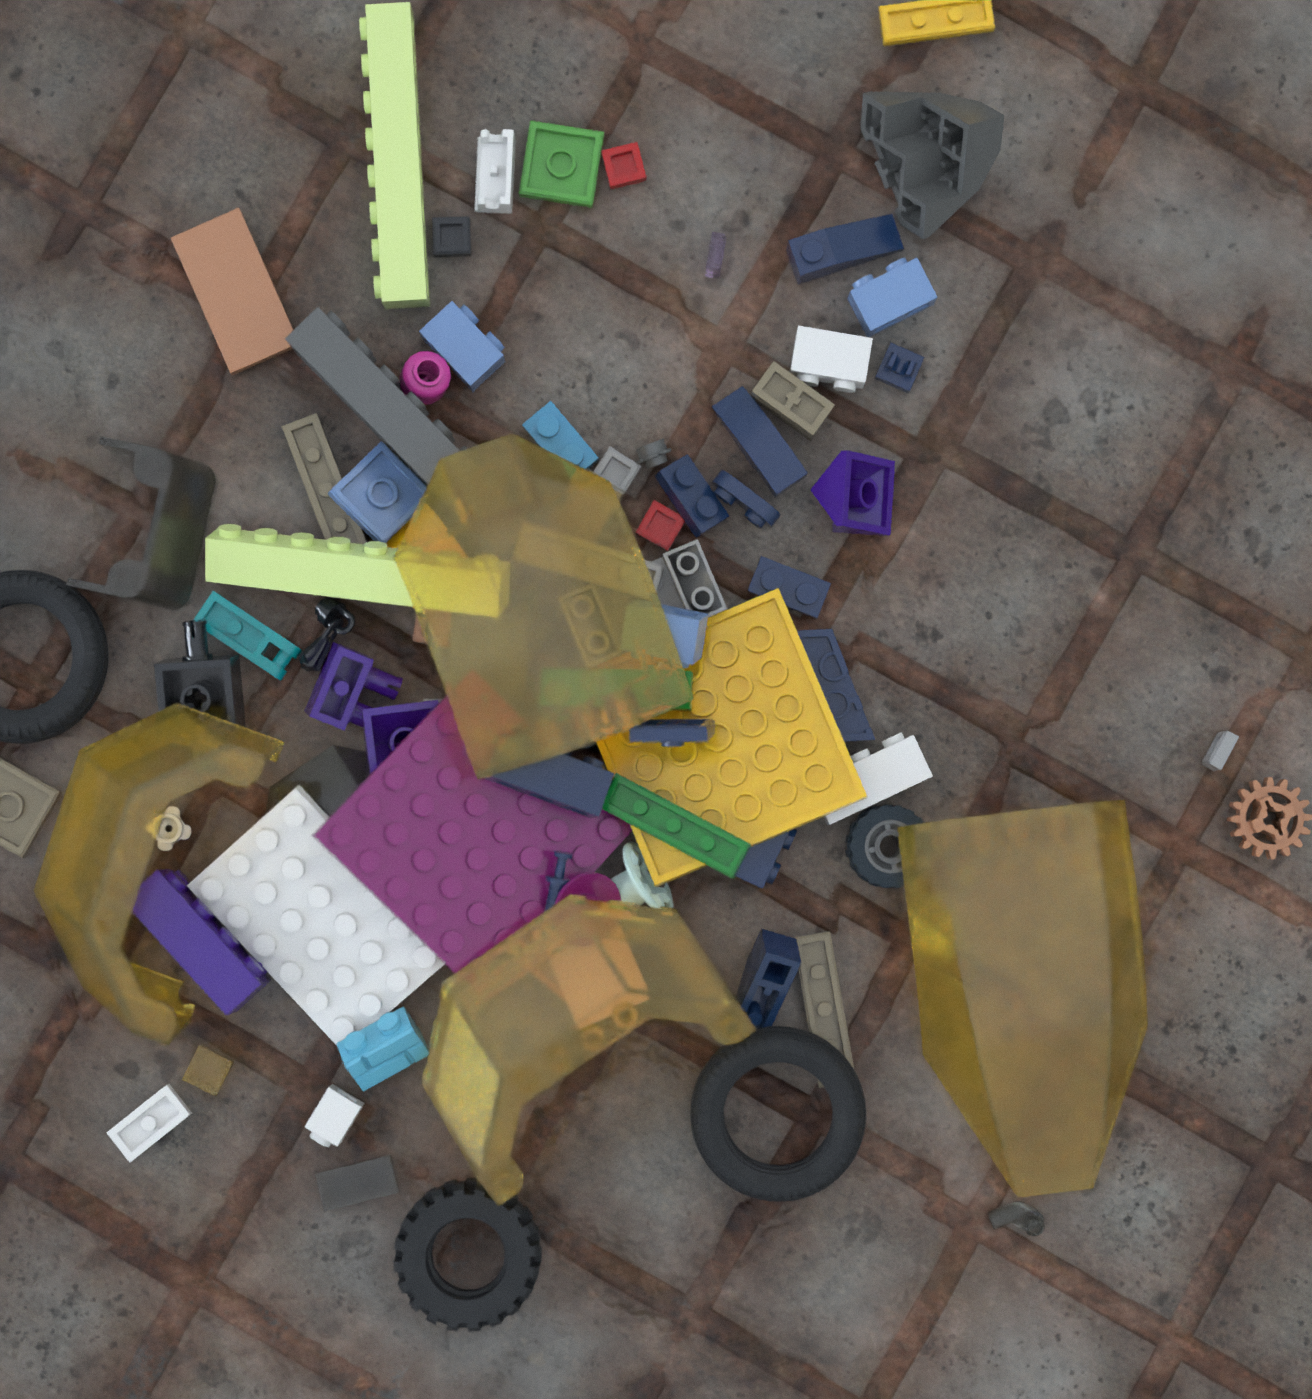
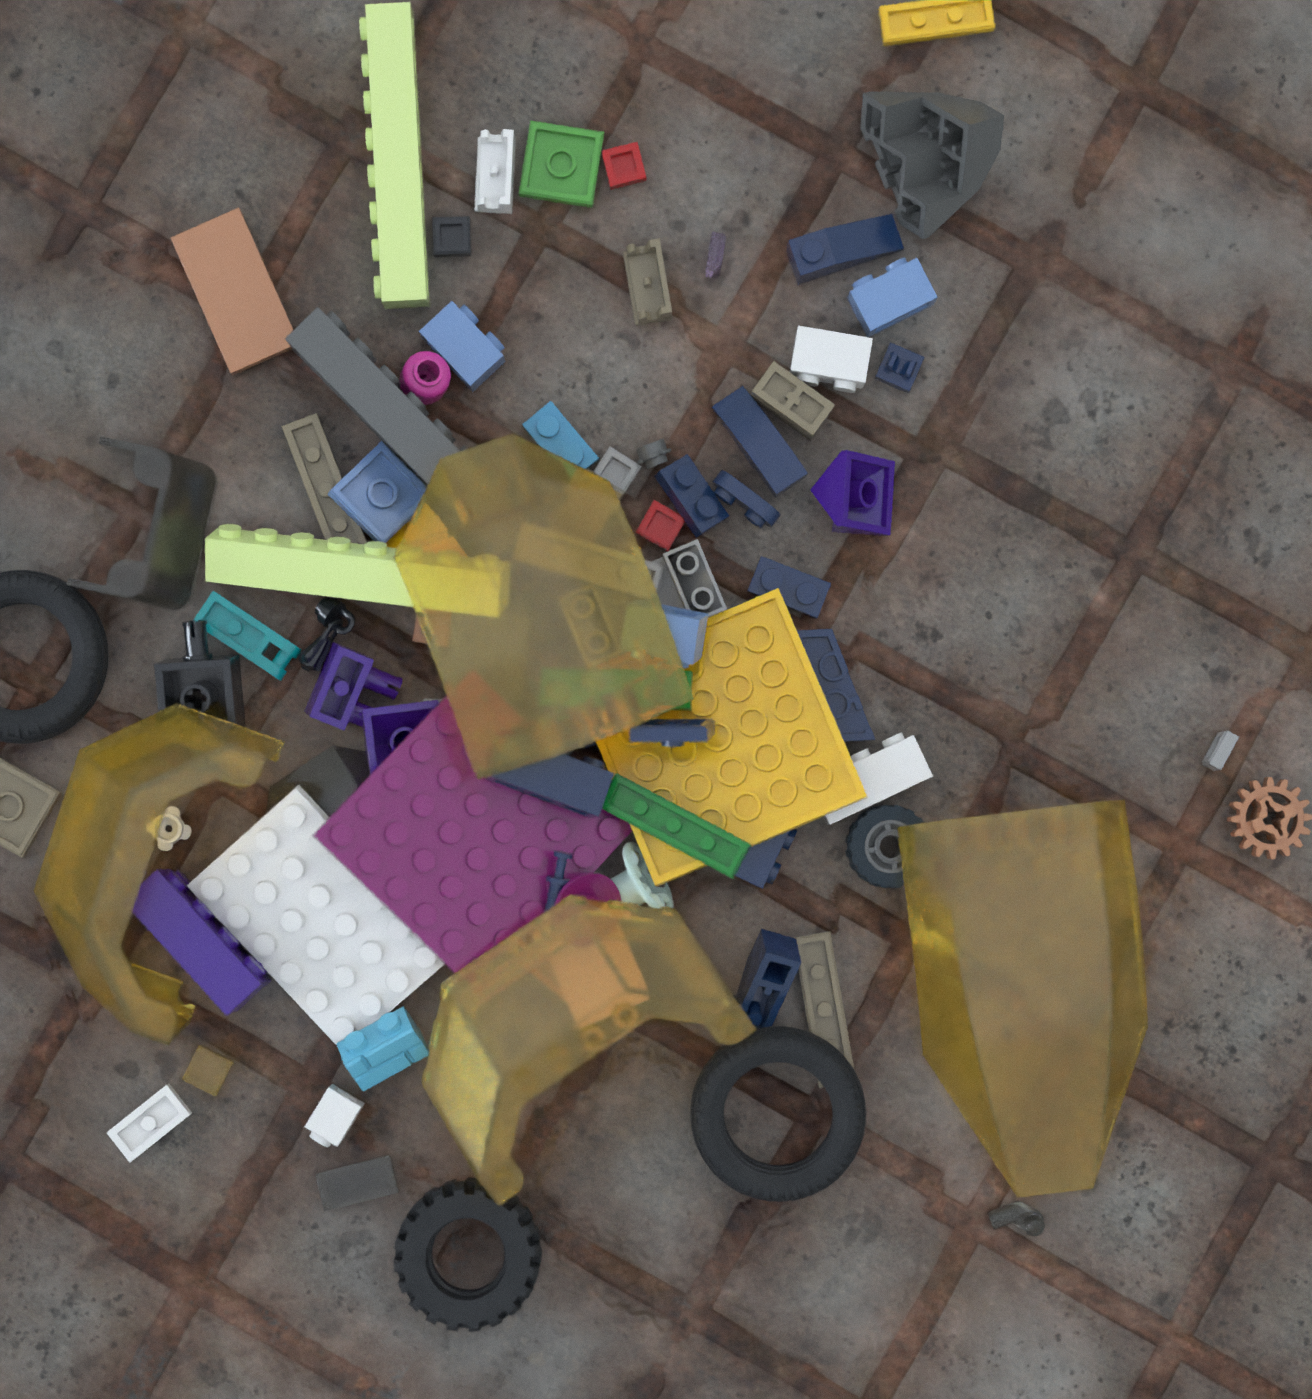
none -> dark tan hinge [623,238,672,326]

